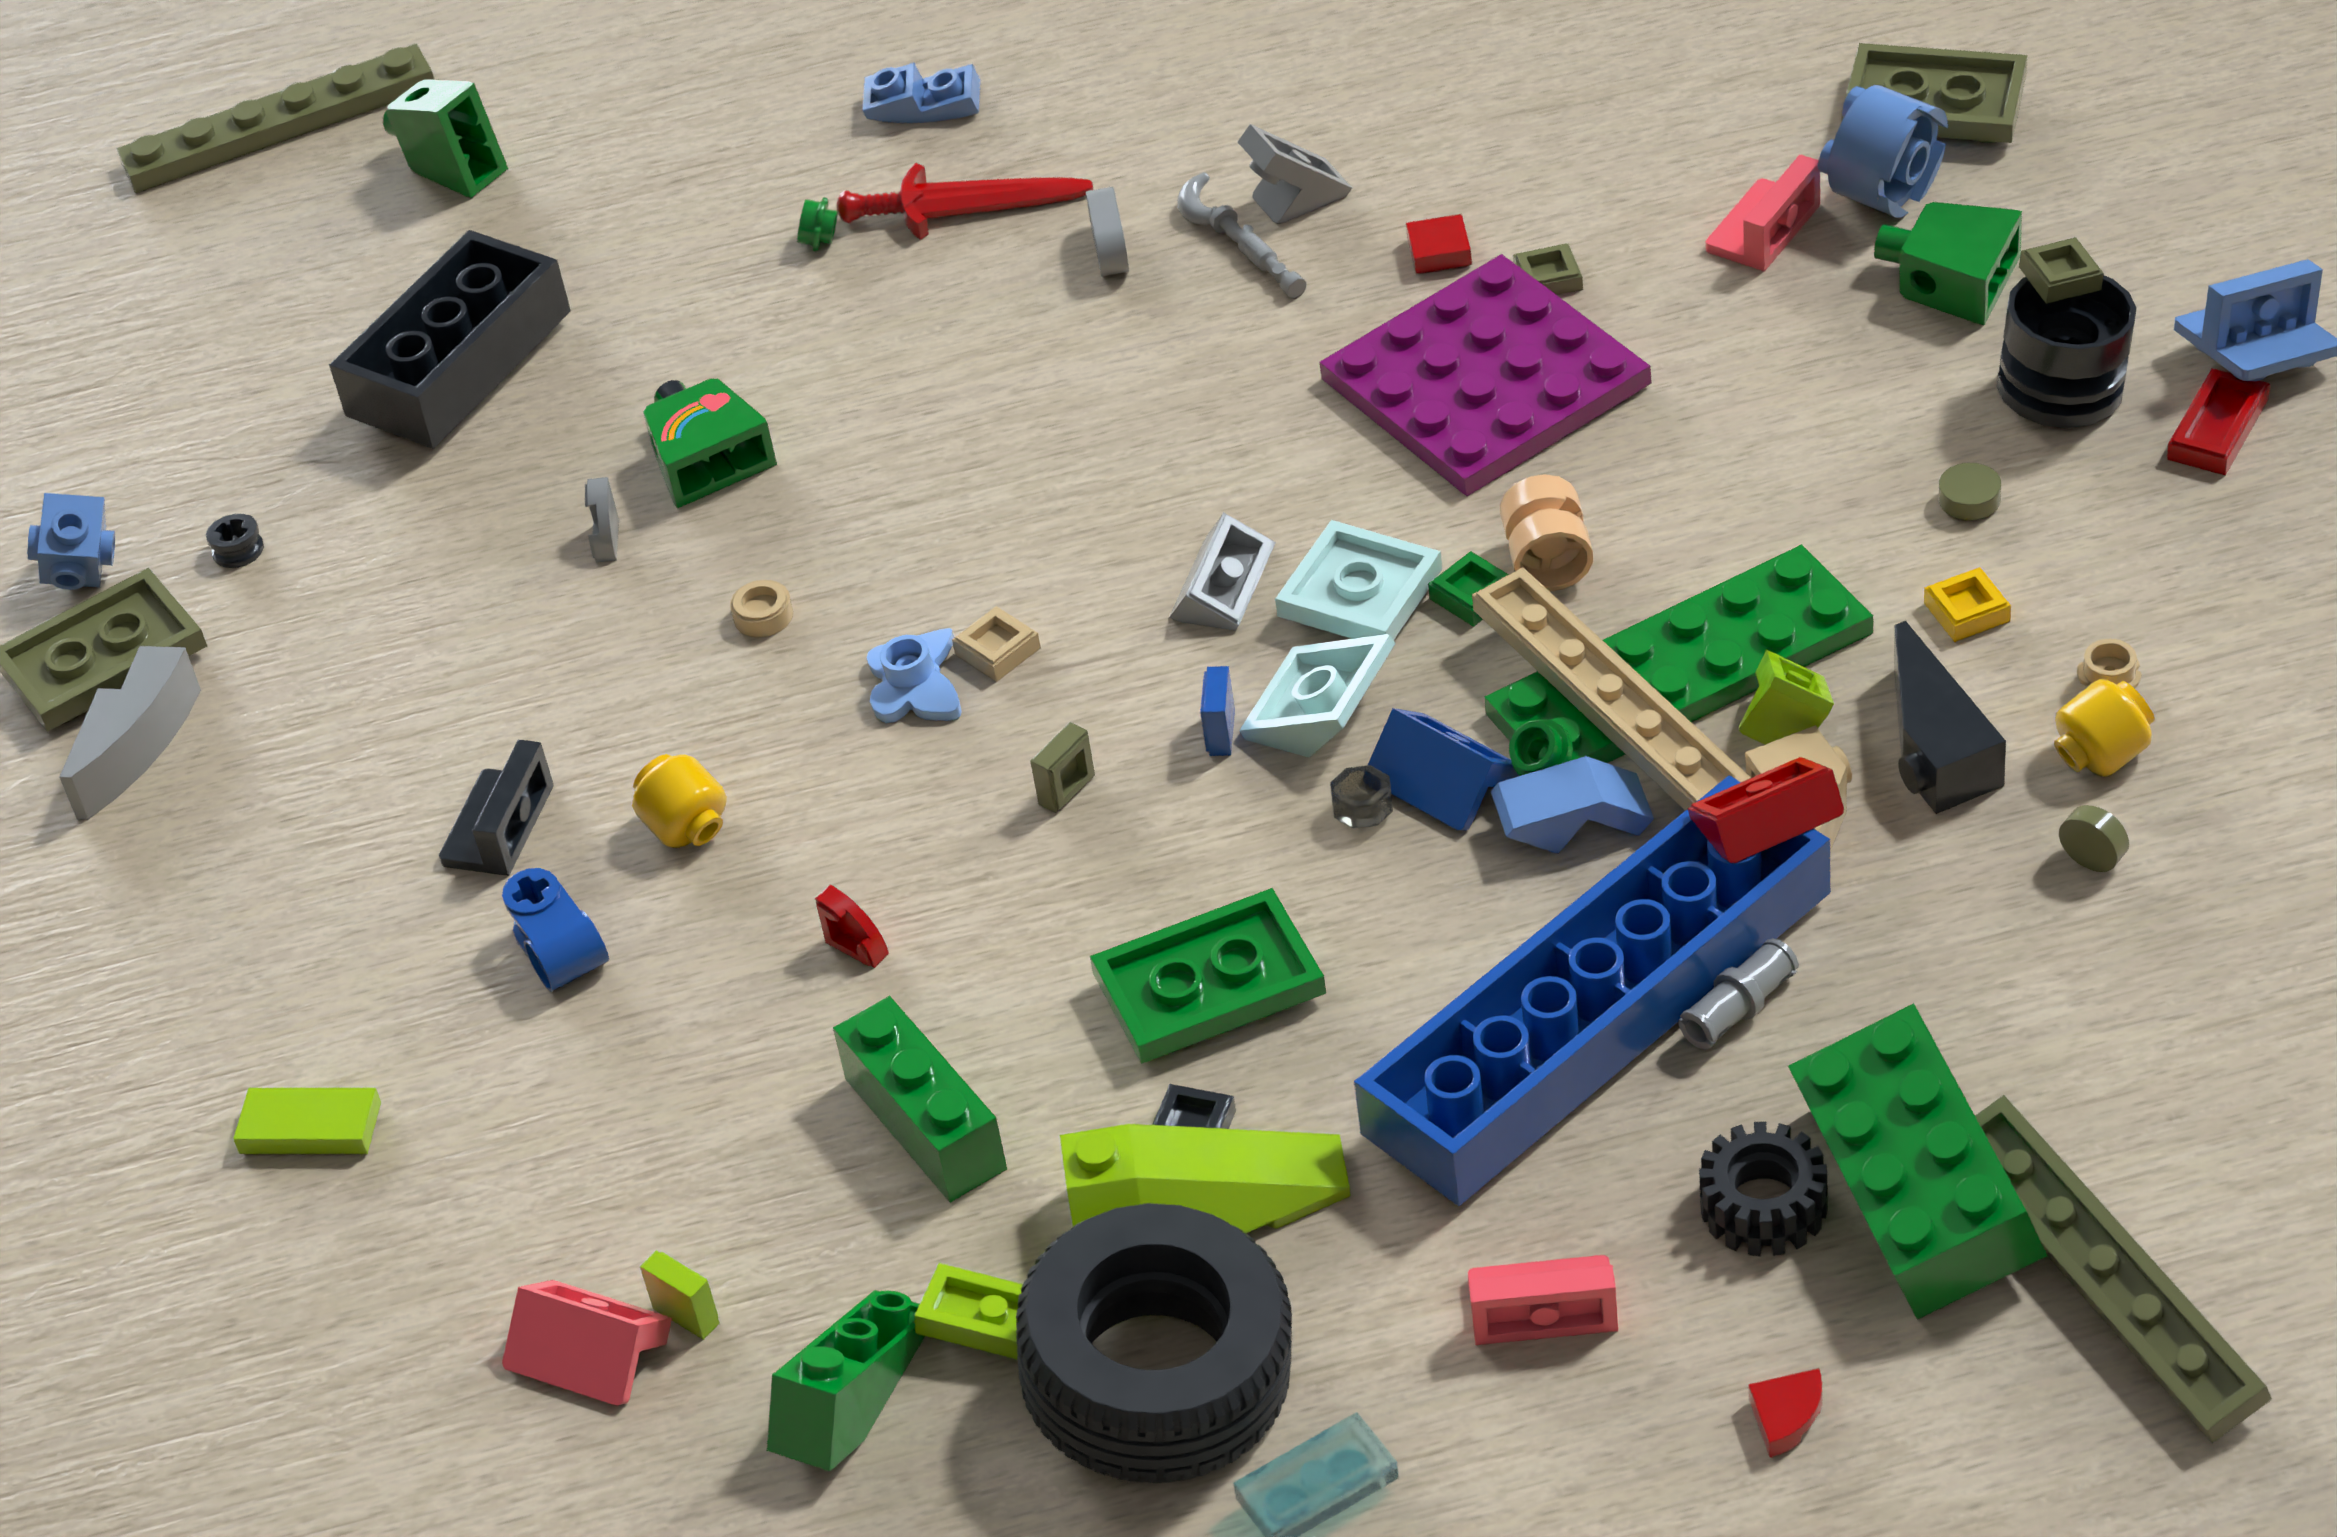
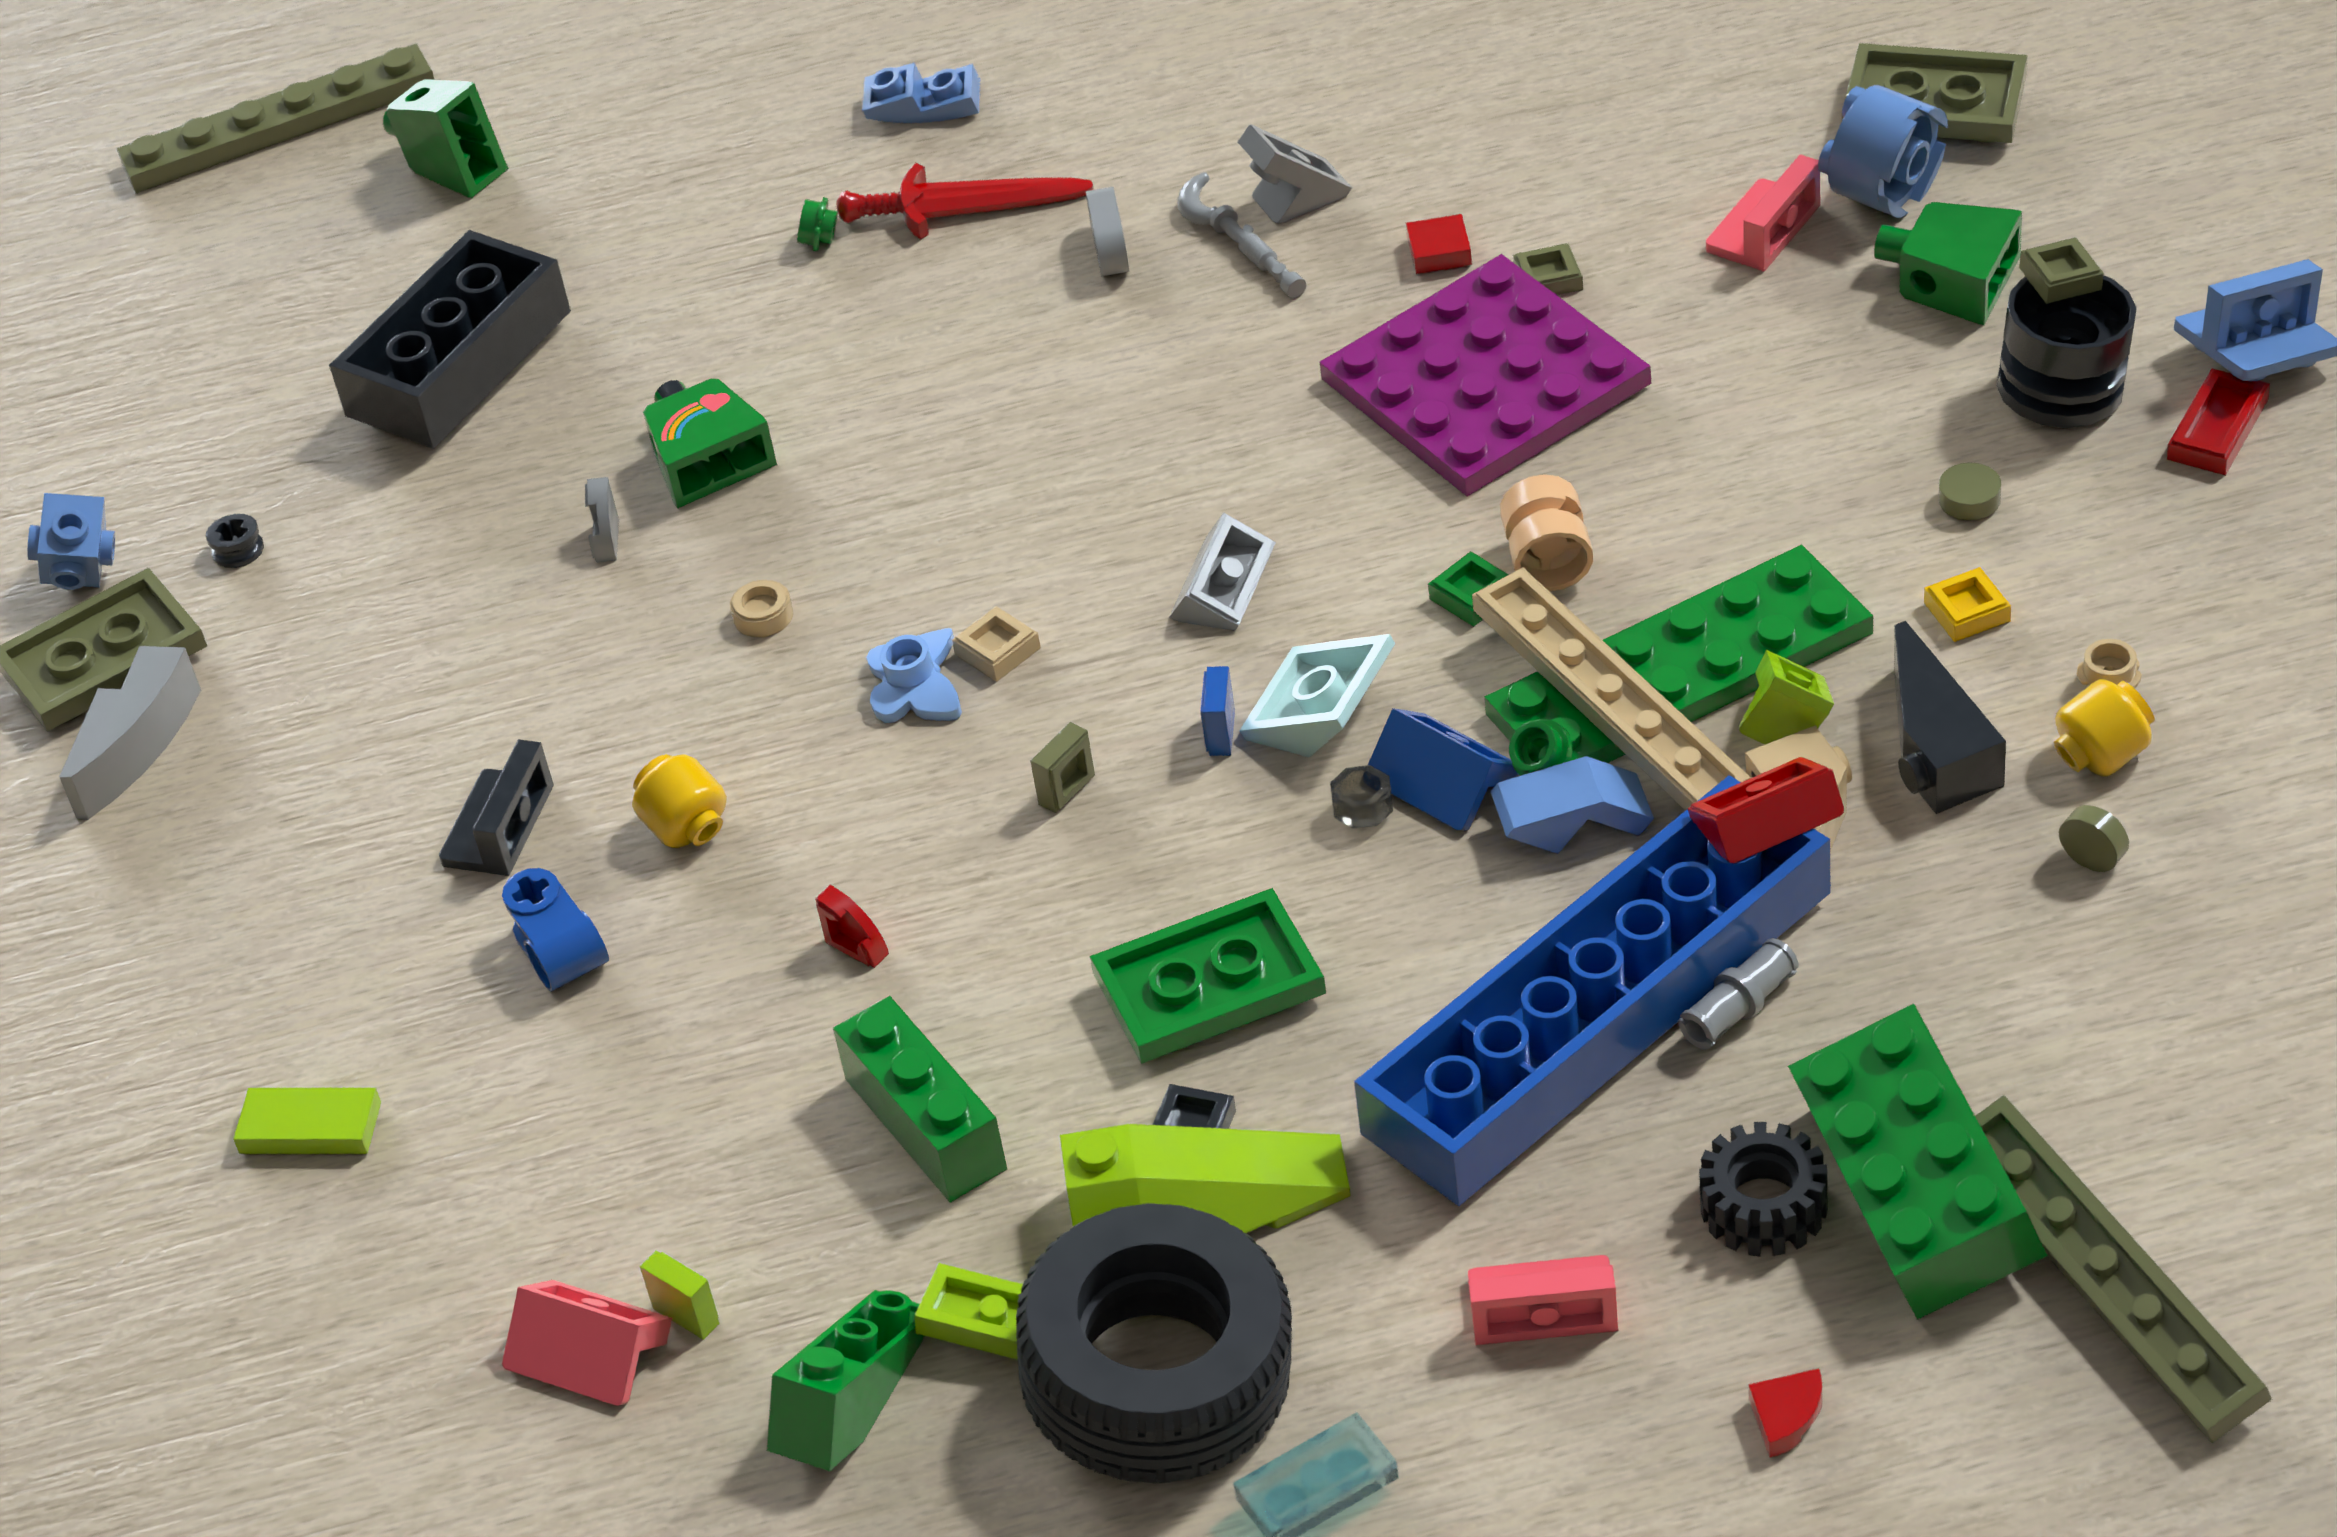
light aqua plate [1275,520,1442,640] -> none

